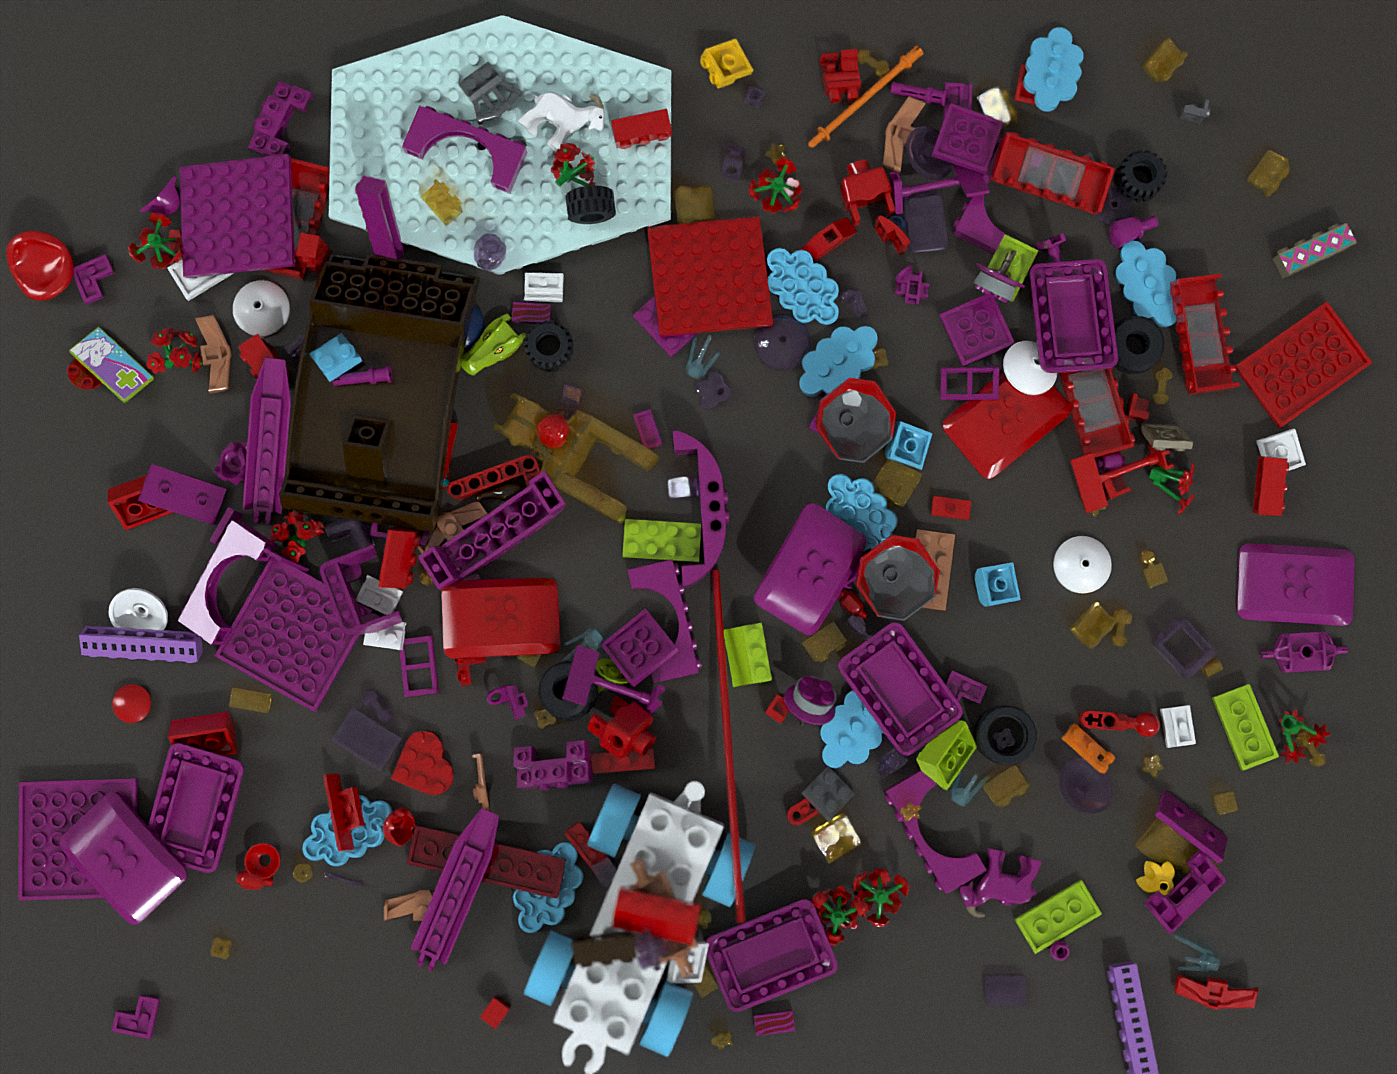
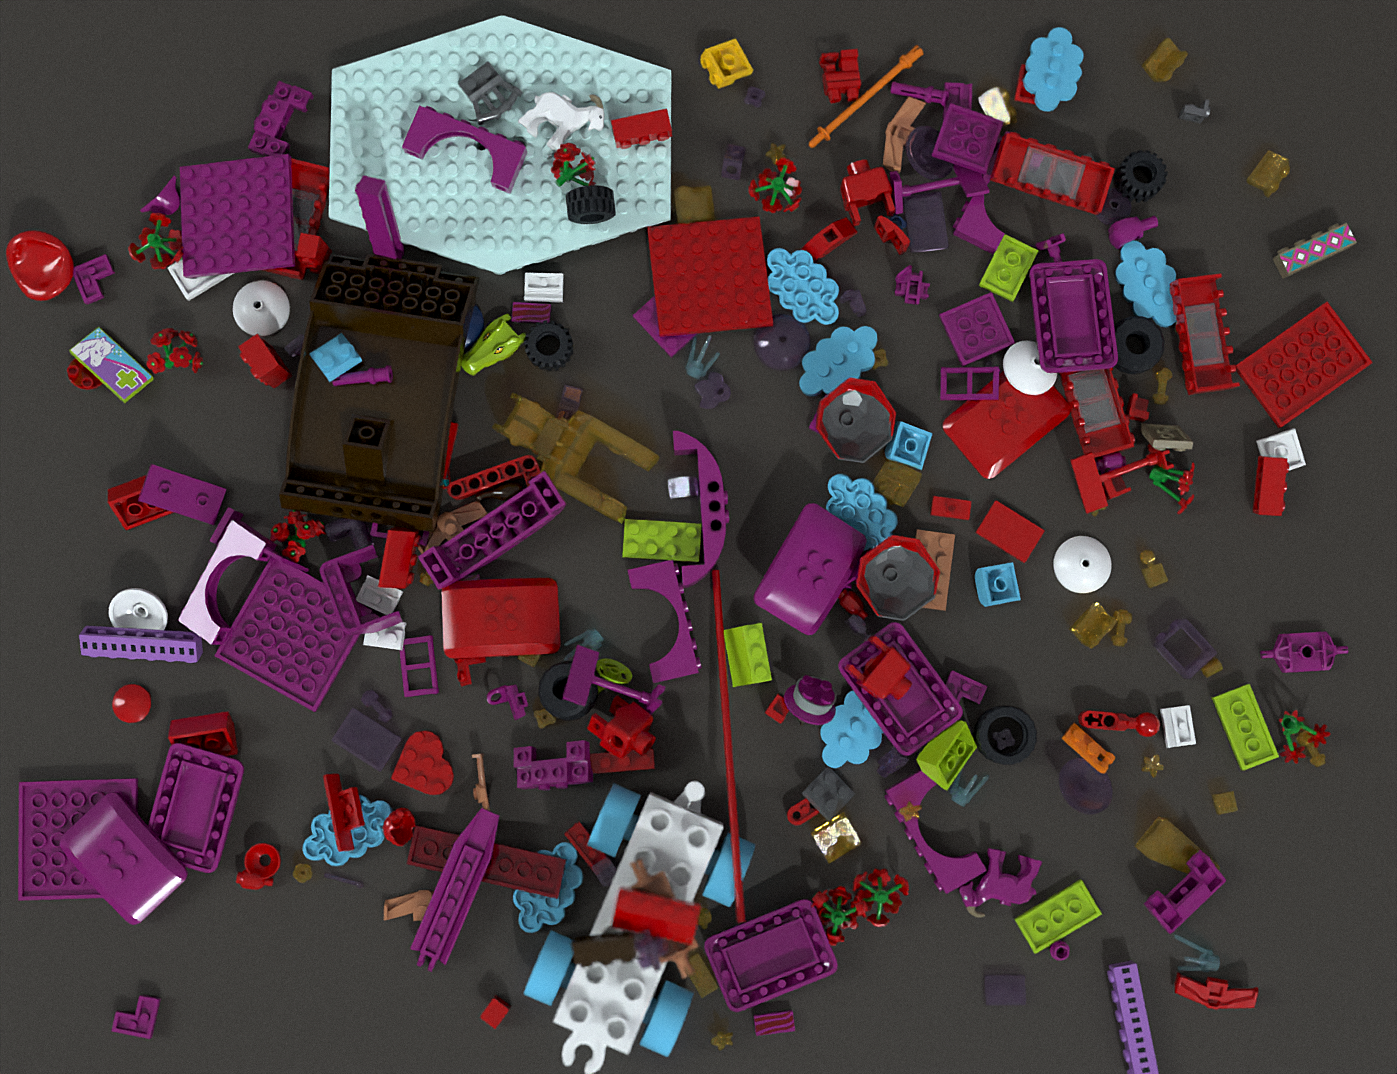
nougat plate [195,315,232,393] -> none
clear yellow plate [210,937,232,959] -> none
magenta hair [213,441,247,486] -> none
clear yellow plate [229,688,272,713] -> none
magenta hinge [243,357,291,525] -> none
clear yellow bracket [420,179,463,226] -> none
clear purple hair [474,234,507,271] -> none
red hair [536,414,570,449] -> none
magenta plate [600,608,679,687] -> none
magenta tile [633,408,663,451] -> none
white plate [667,941,709,983] -> none
clear yellow bracket [802,622,847,663] -> none
clear yellow bar [857,49,890,77] -> none
piece [973,250,1025,303] -> none
clear yellow bracket [982,765,1030,807] -> none
yellow plate [1136,861,1175,896] -> none
magenta plate [1155,790,1228,864] -> none
magenta wedge [1237,543,1355,626] -> none
none -> red piece [844,635,912,700]
none -> red tile [975,500,1045,563]

